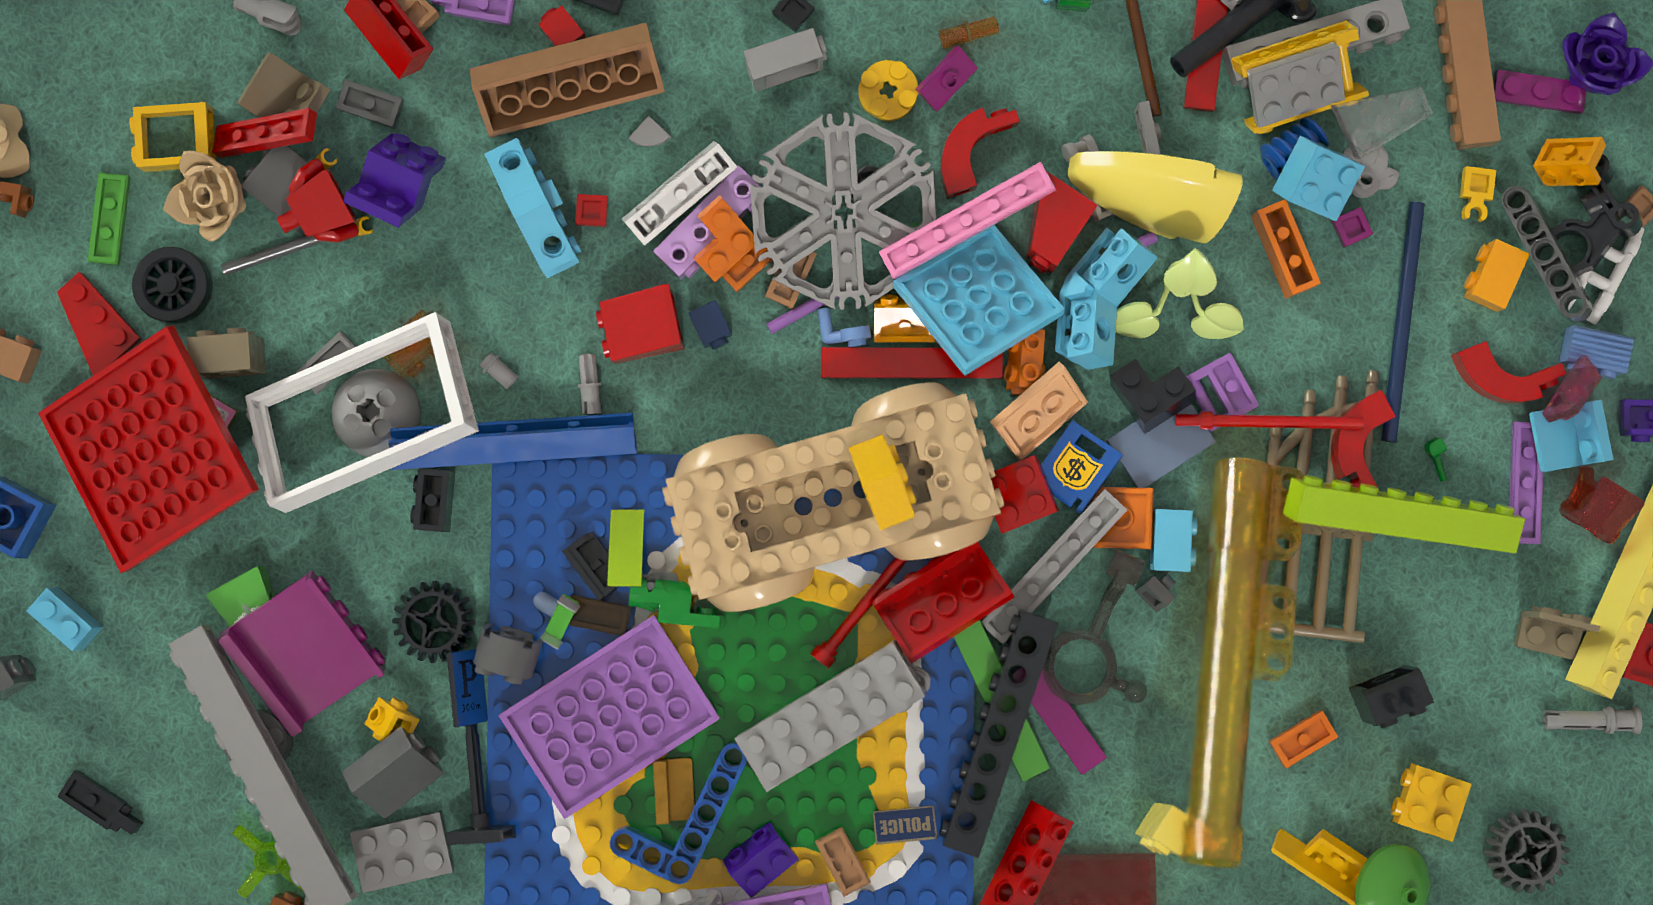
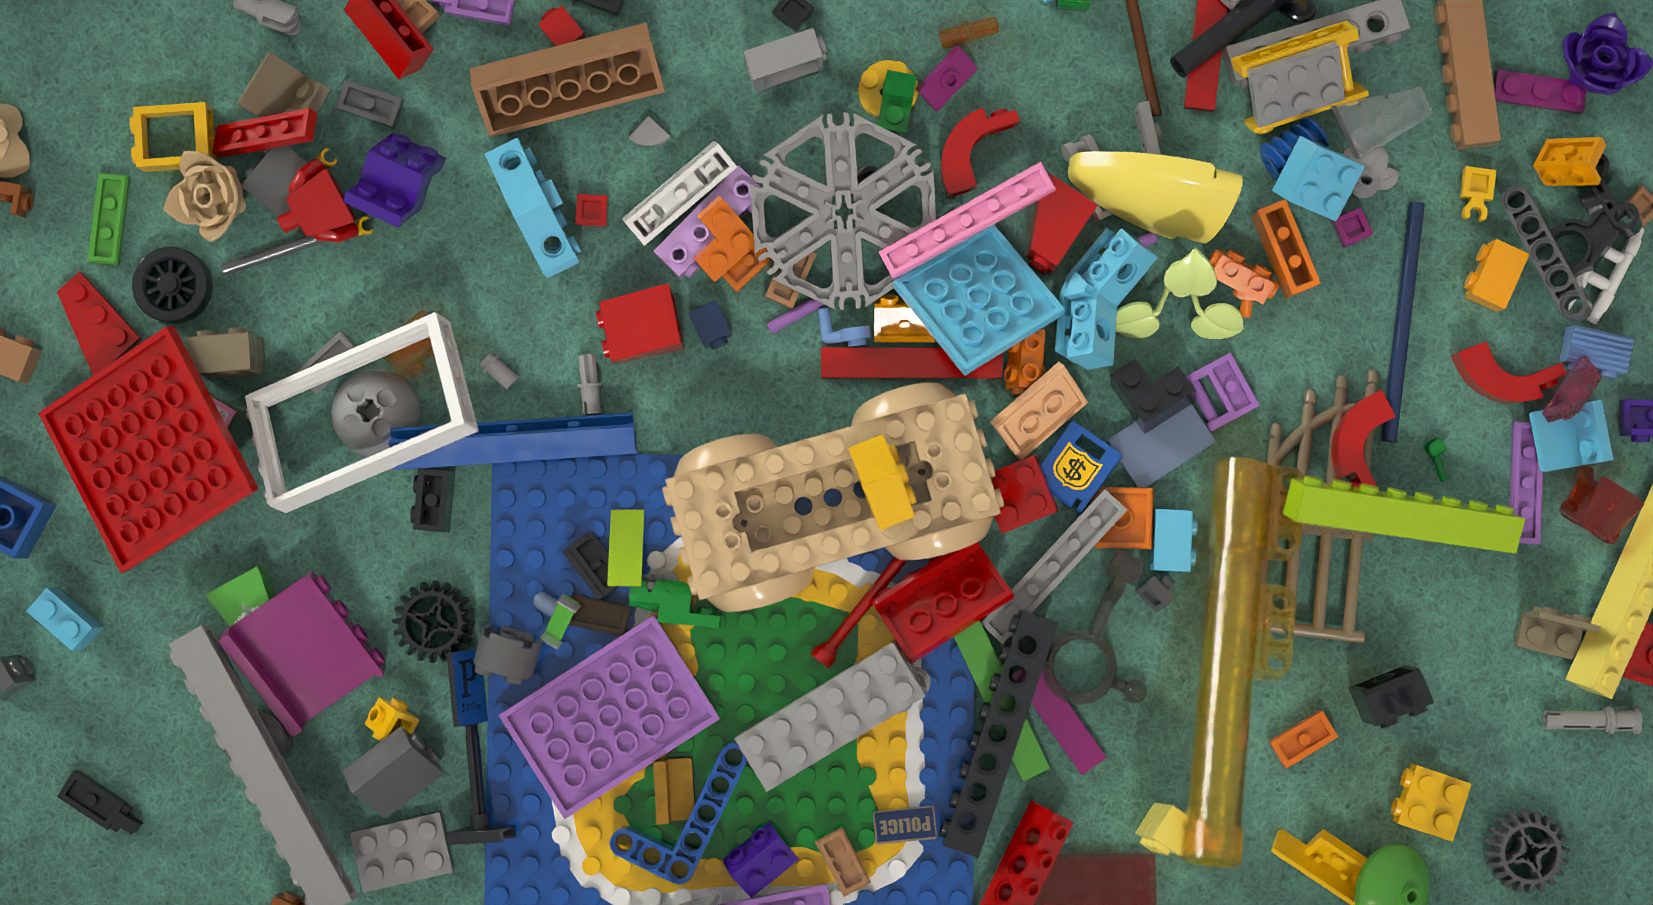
clear neon green bar [232,825,304,898] -> none
red bar [1176,411,1364,430] -> none
none -> green slope [878,70,917,135]
none -> orange brick [1208,249,1280,318]

